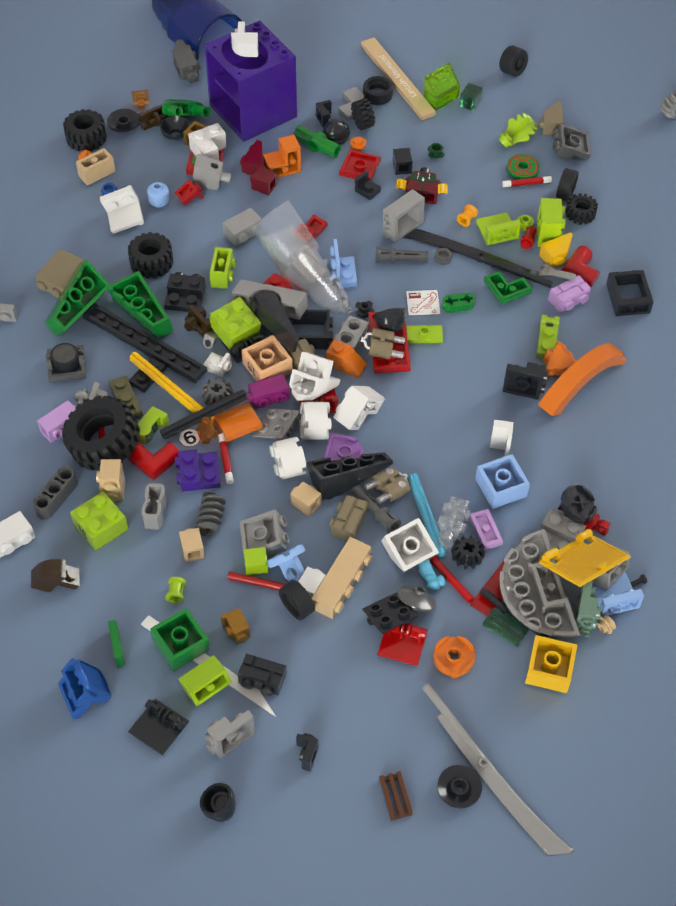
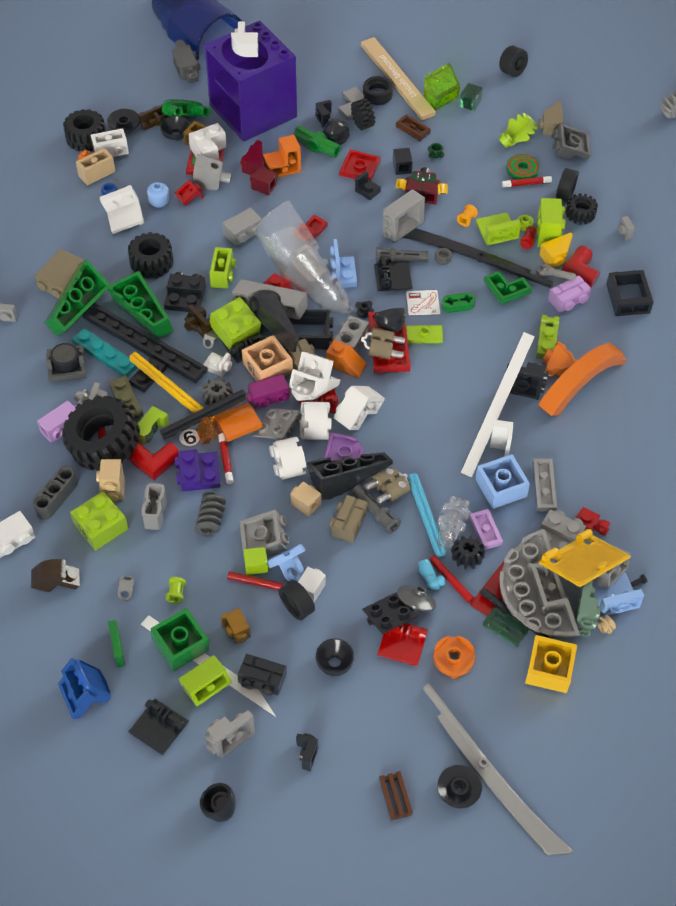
clear orange tile [132,90,149,110] -> none
tan brick [179,528,205,562] -> none
tan brick [312,537,373,619] -> none
orange plate [350,136,366,151] -> none
white slope [381,518,439,572] -> none
black tile [558,485,597,524] -> none
none -> teal plate [72,328,138,377]
none -> white brick [91,128,129,157]
none -> light grey piece [118,575,134,601]
none -> black piece [316,638,354,676]
none -> black hinge [374,256,413,291]
none -> reddish brown tile [396,114,431,141]
none -> white sticker [461,332,535,477]
none -> light grey plate [532,459,557,512]
none -> light grey plate [618,216,635,241]

